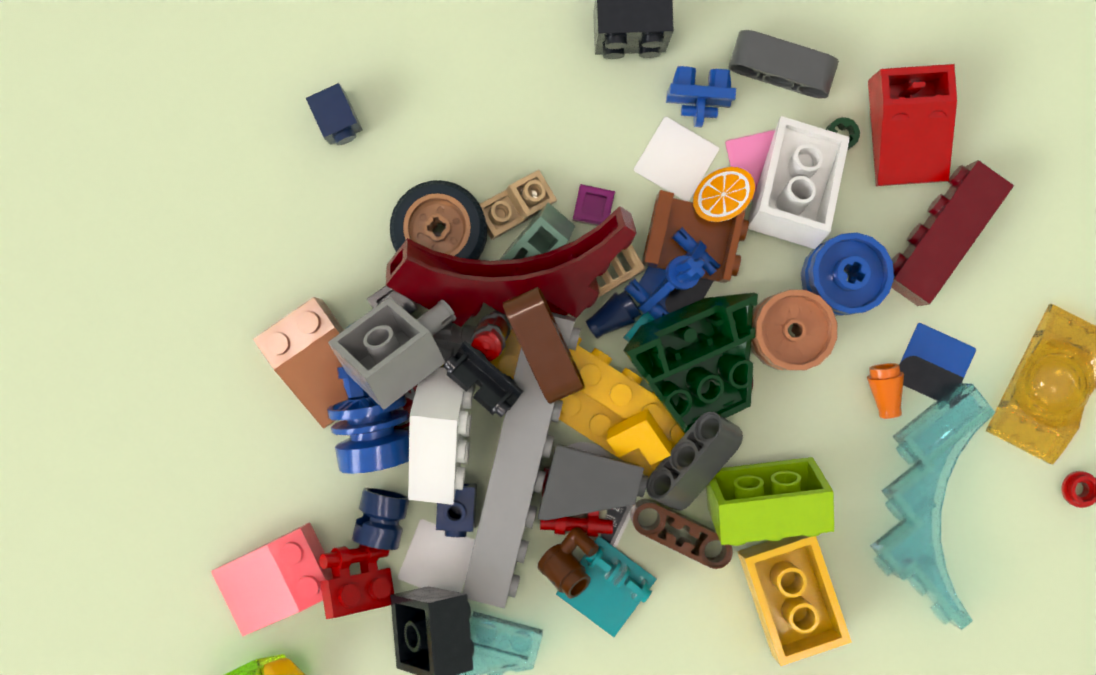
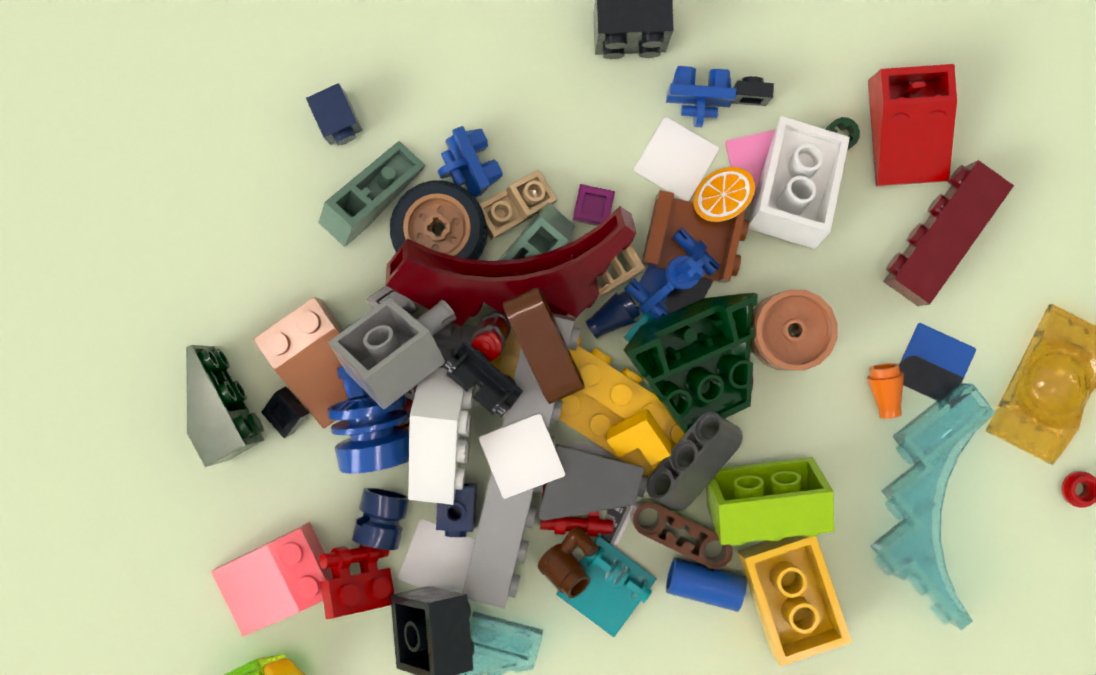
dark grey beam [729,30,839,98] -> none
blue wheel [801,232,894,316] -> none
none -> slope [186,345,264,467]
none -> black plate [261,386,309,439]
none -> sand green slope [318,141,425,247]
none -> blue hips [438,126,503,198]
none -> white sticker [479,414,565,499]
none -> blue pin [666,557,747,612]
none -> black plate [731,76,774,106]

